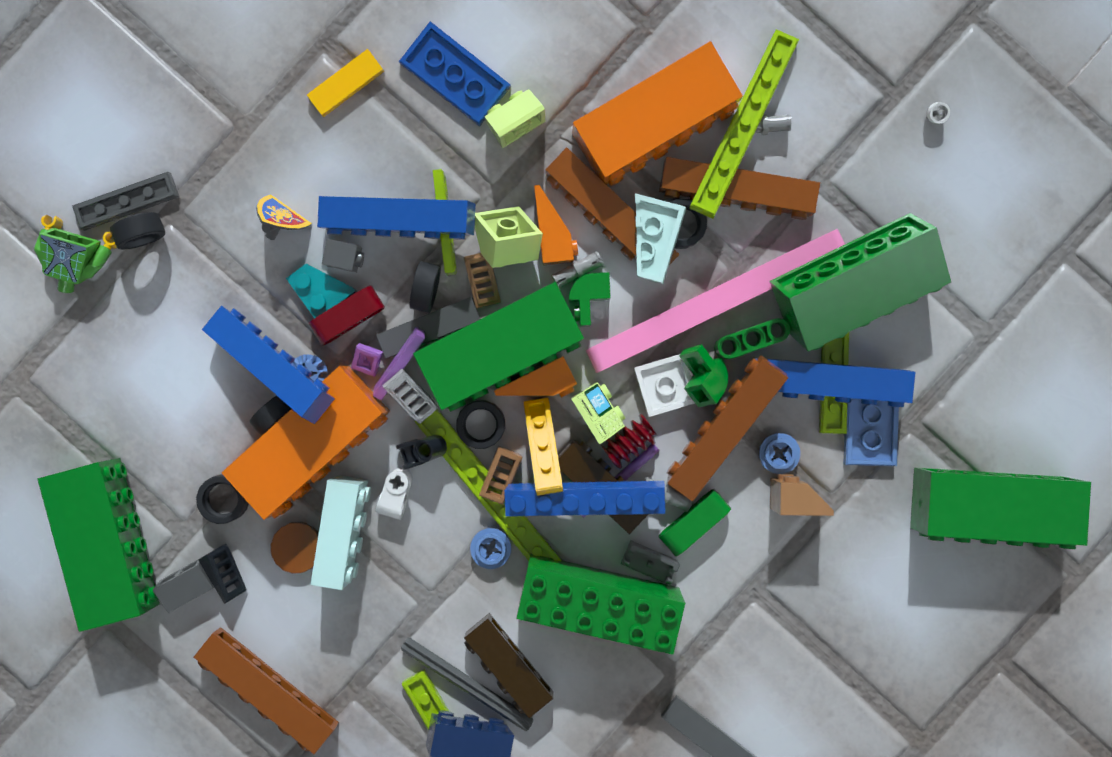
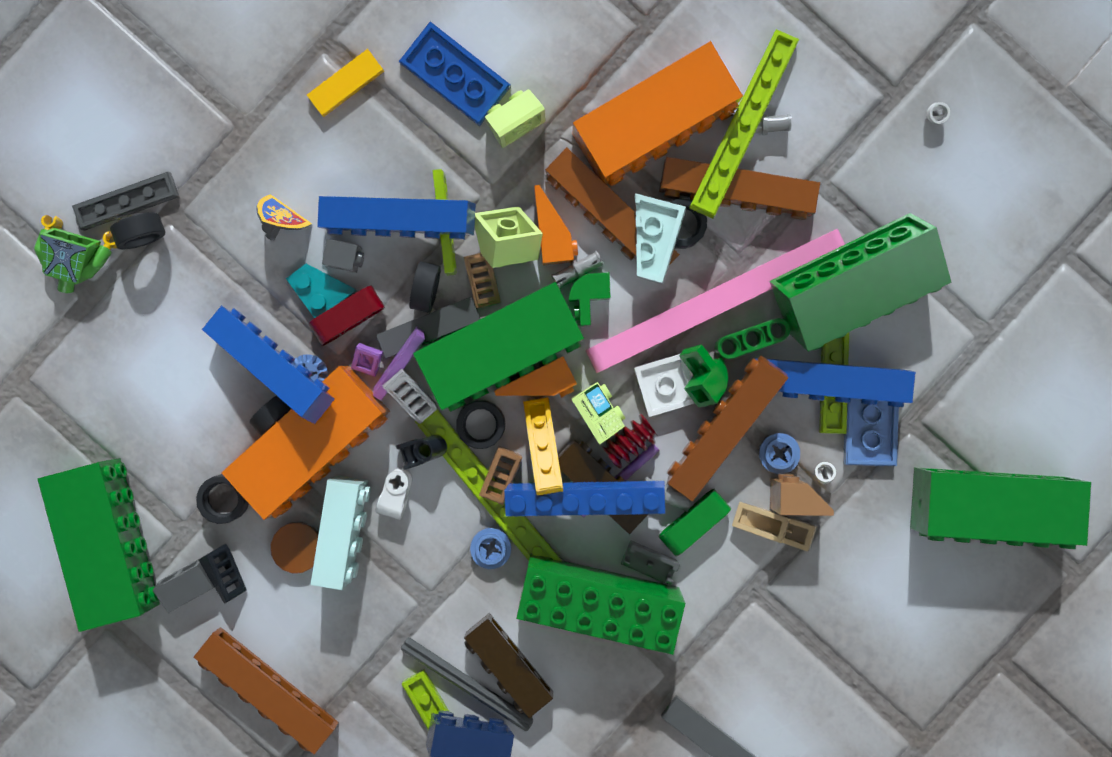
none -> tan slope [732,502,817,552]
none -> white hinge [814,462,836,484]

